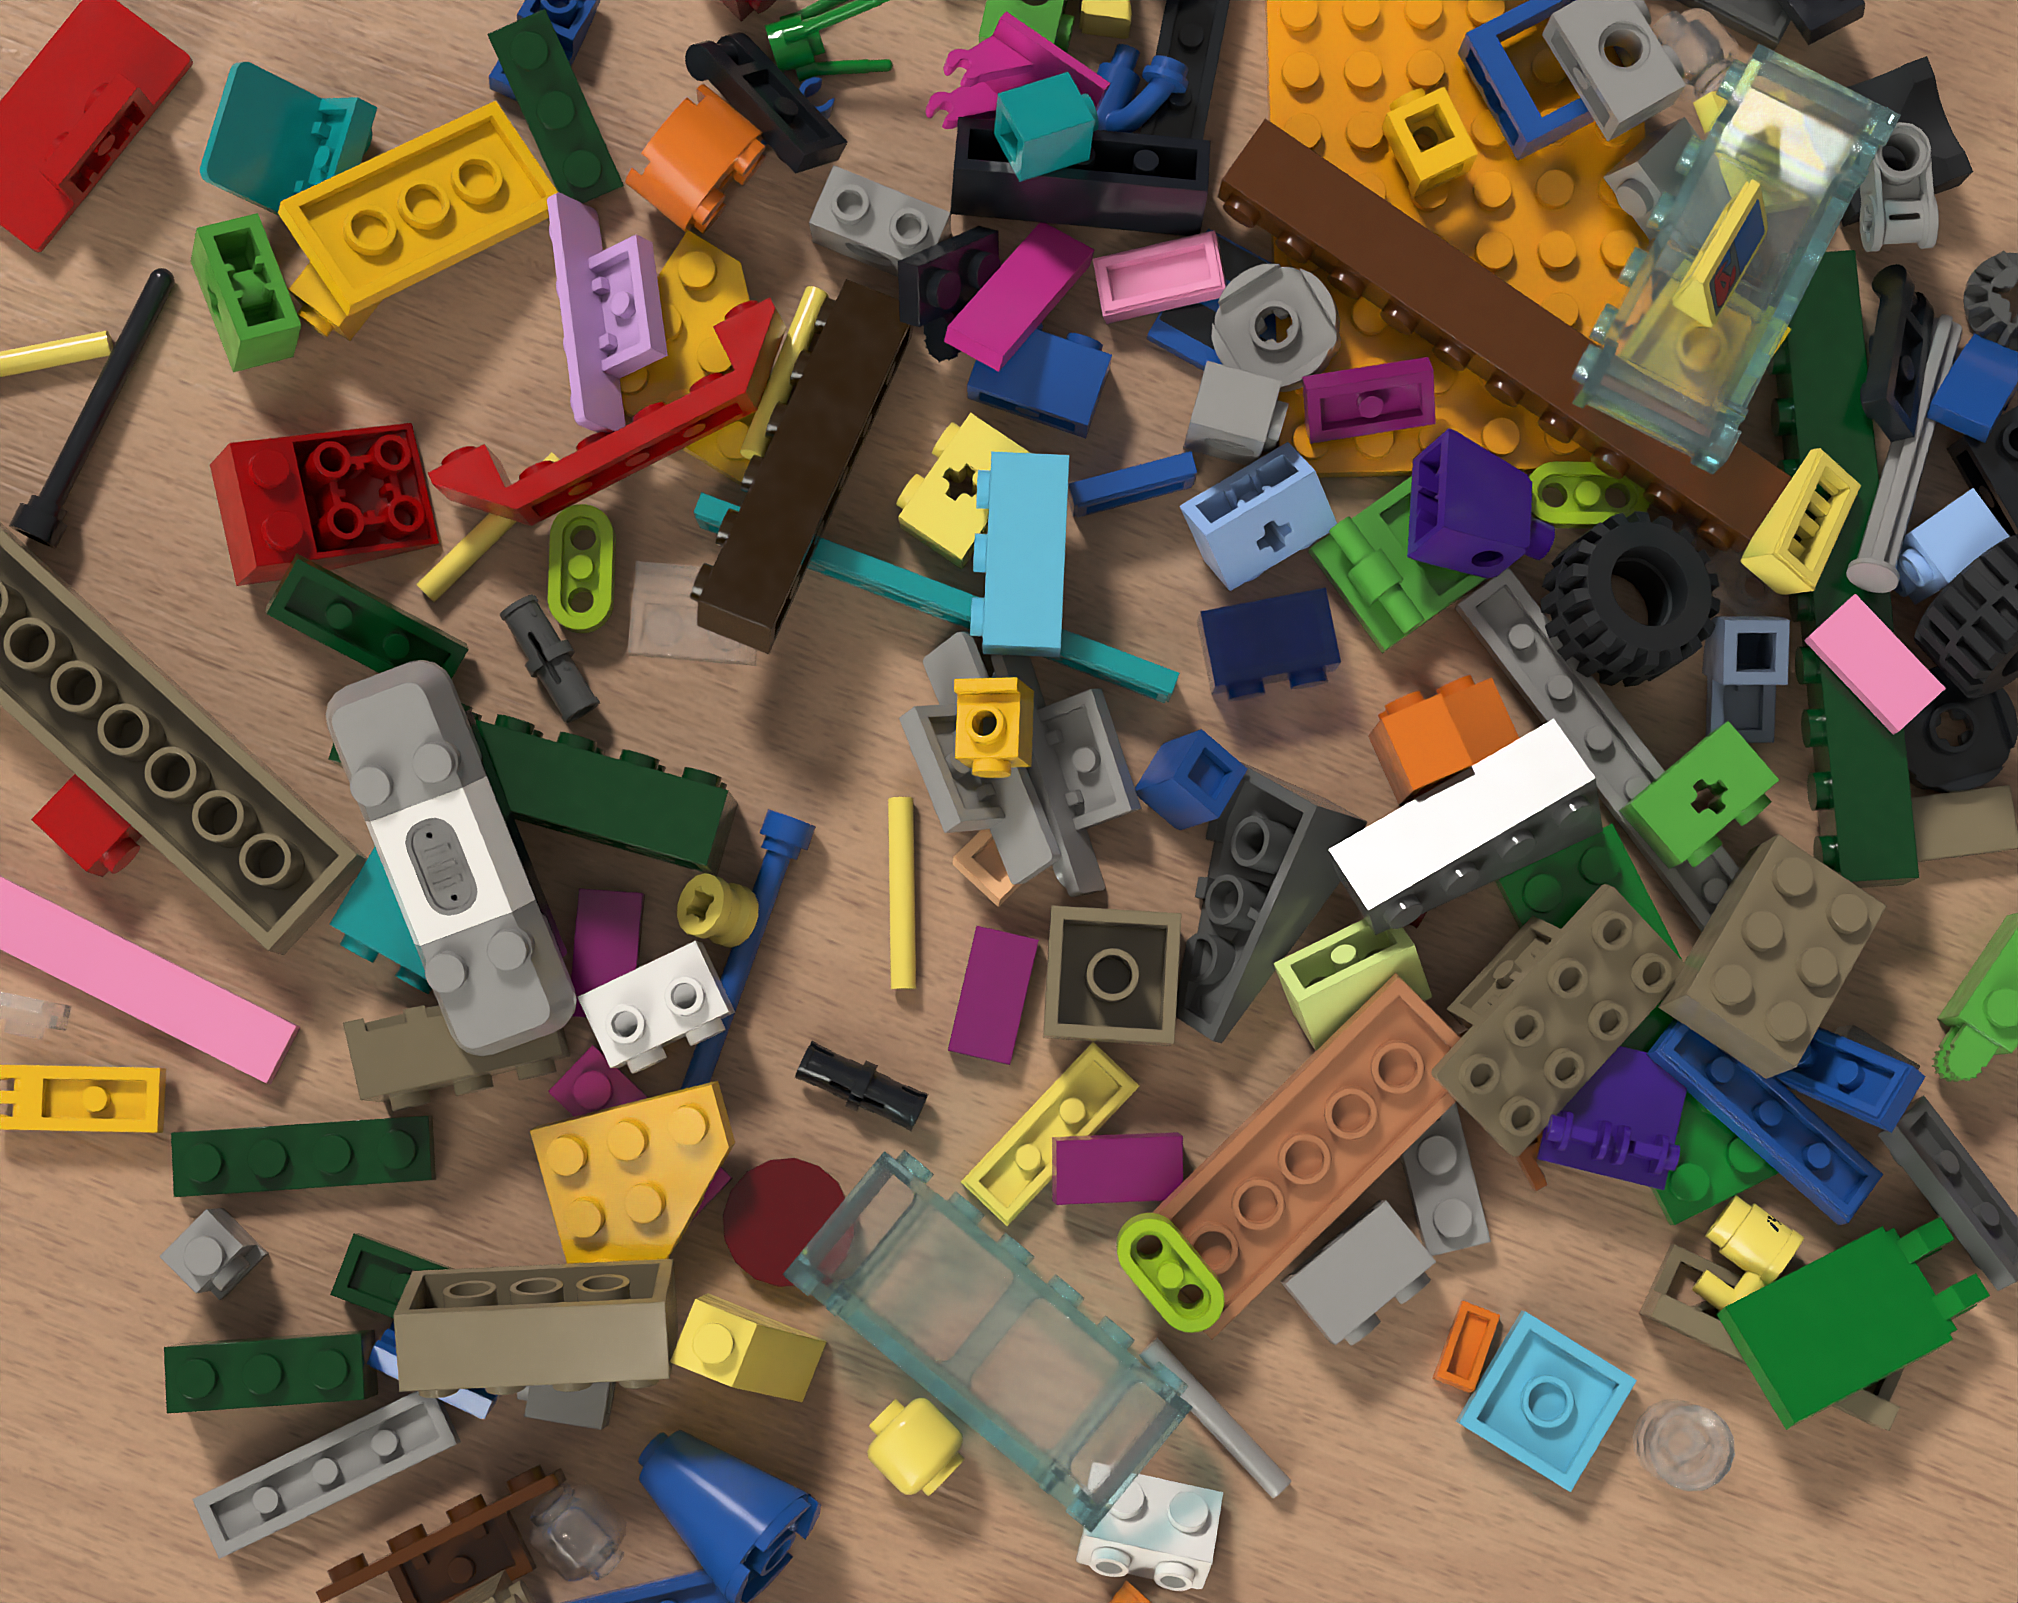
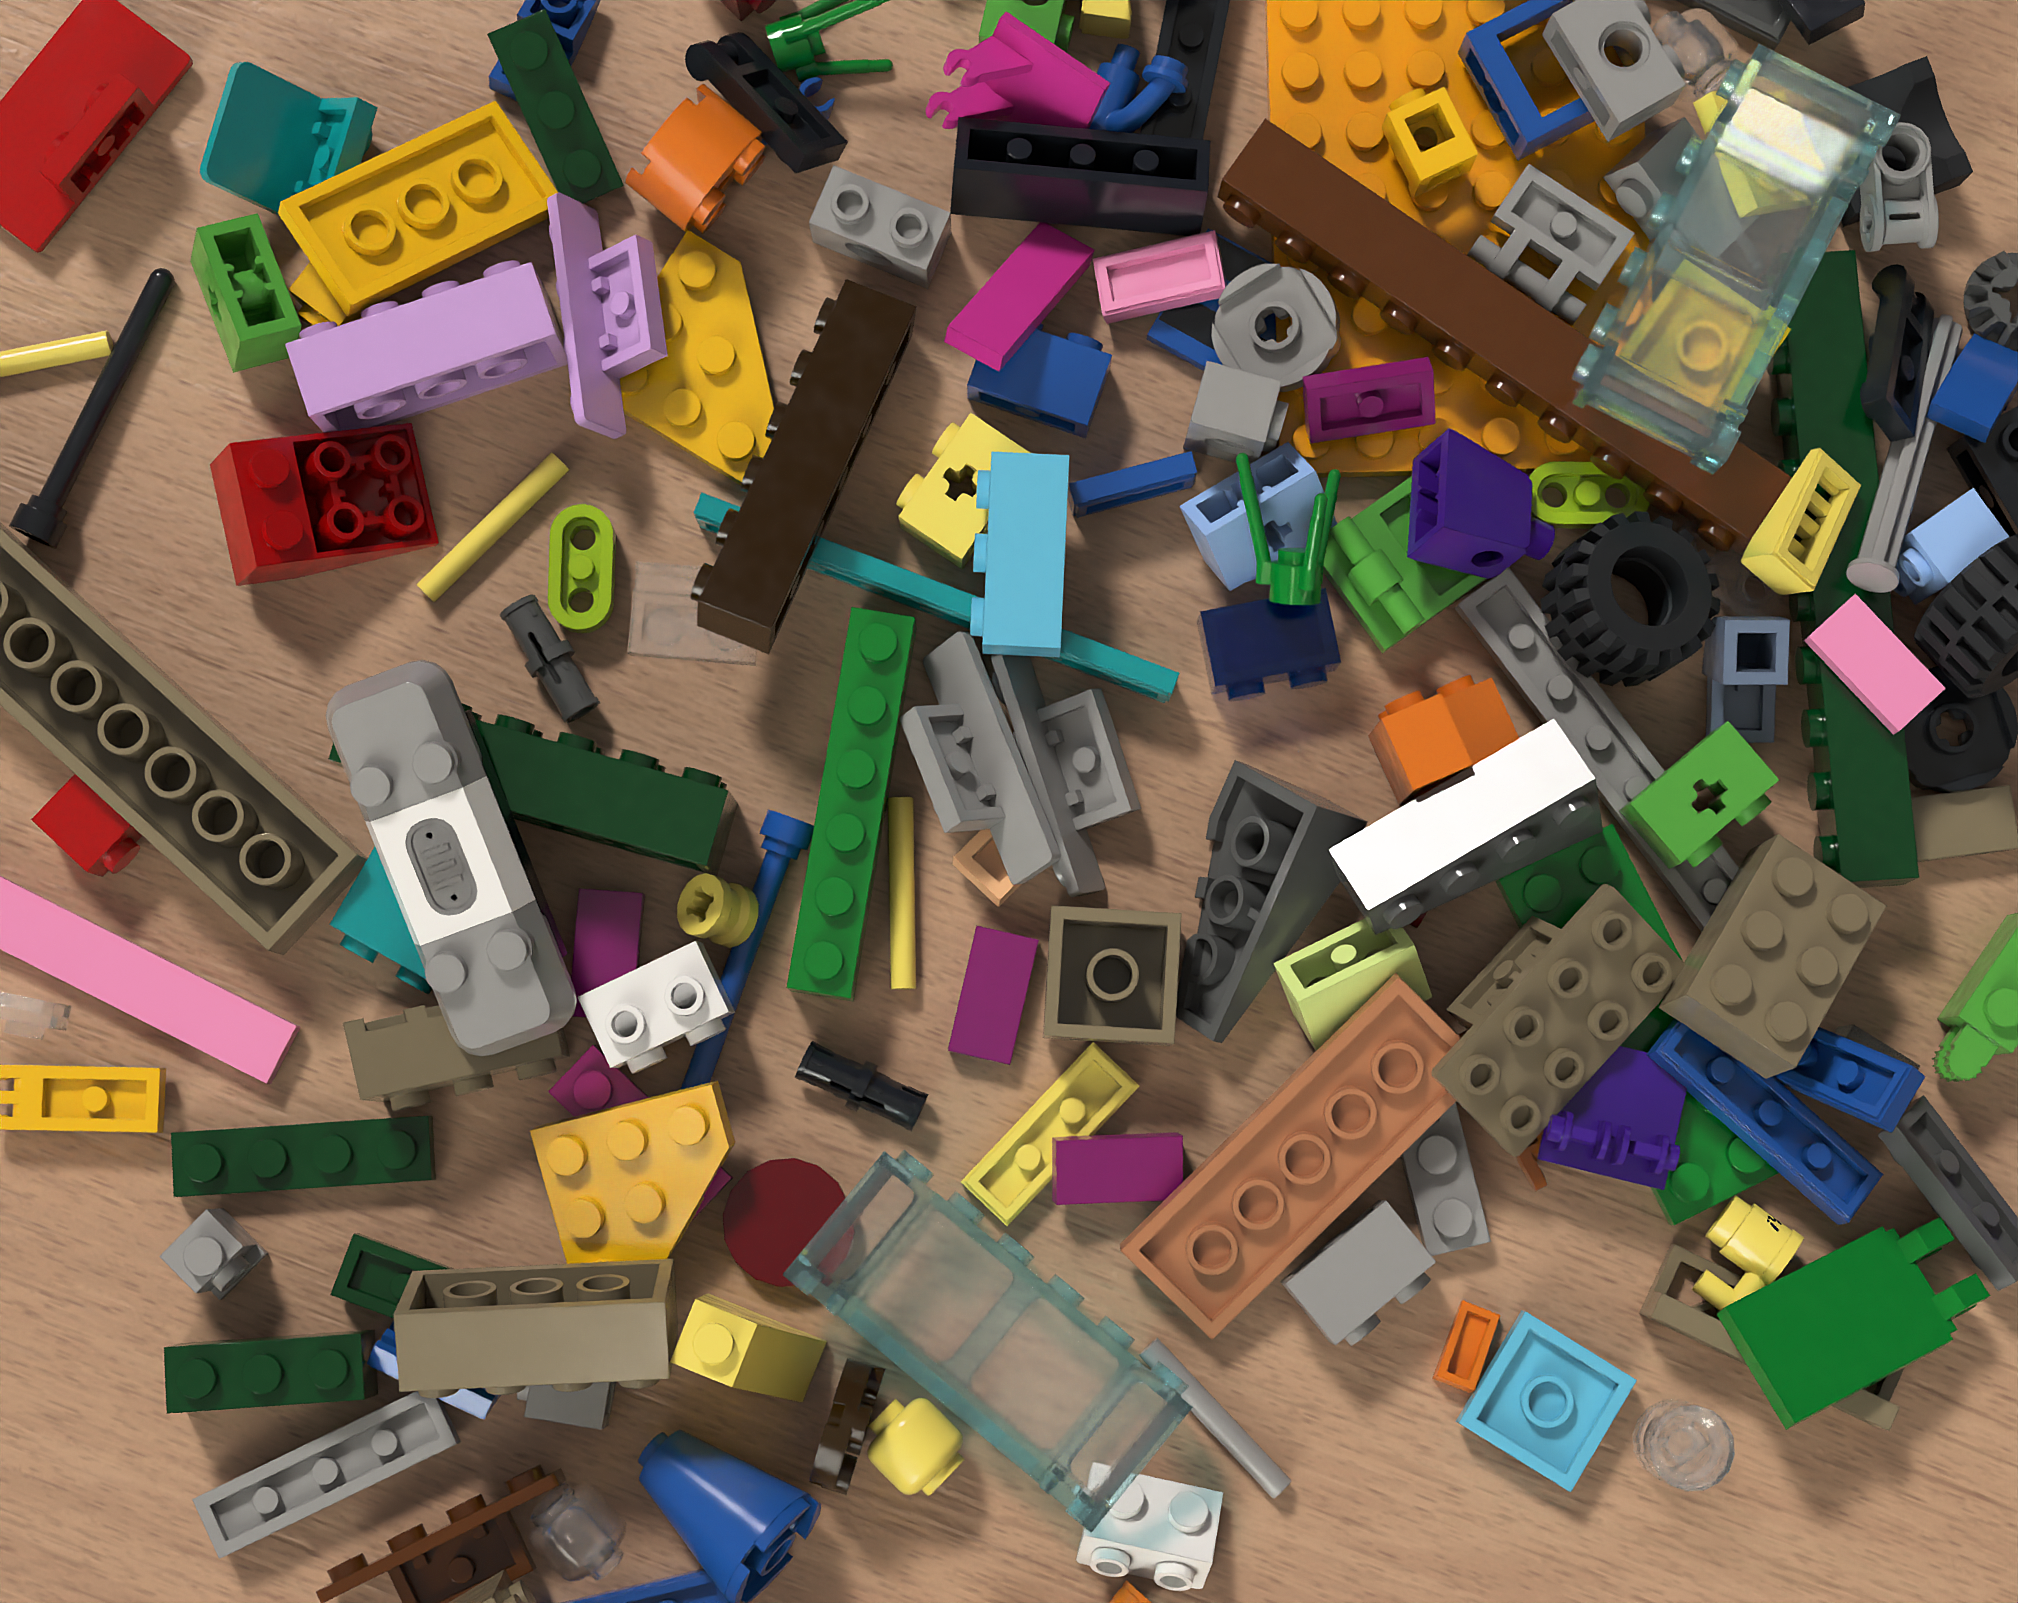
dark green plate [265,554,469,679] -> none
red slope [428,297,786,526] -> none
light yellow bar [740,286,829,460] -> none
black hinge [898,226,1001,362] -> none
yellow brick [954,677,1034,778] -> none
teal brick [994,72,1099,182] -> none
lime plate [1116,1213,1224,1333] -> none
blue panel [1135,729,1248,830] -> none
light yellow slope [1671,179,1768,327] -> none
none -> lavender brick [285,260,568,432]
none -> green brick [786,607,917,1002]
none -> dark brown plate [809,1358,886,1495]
none -> green plant [1236,453,1341,605]
none -> light grey plate [1467,164,1635,325]

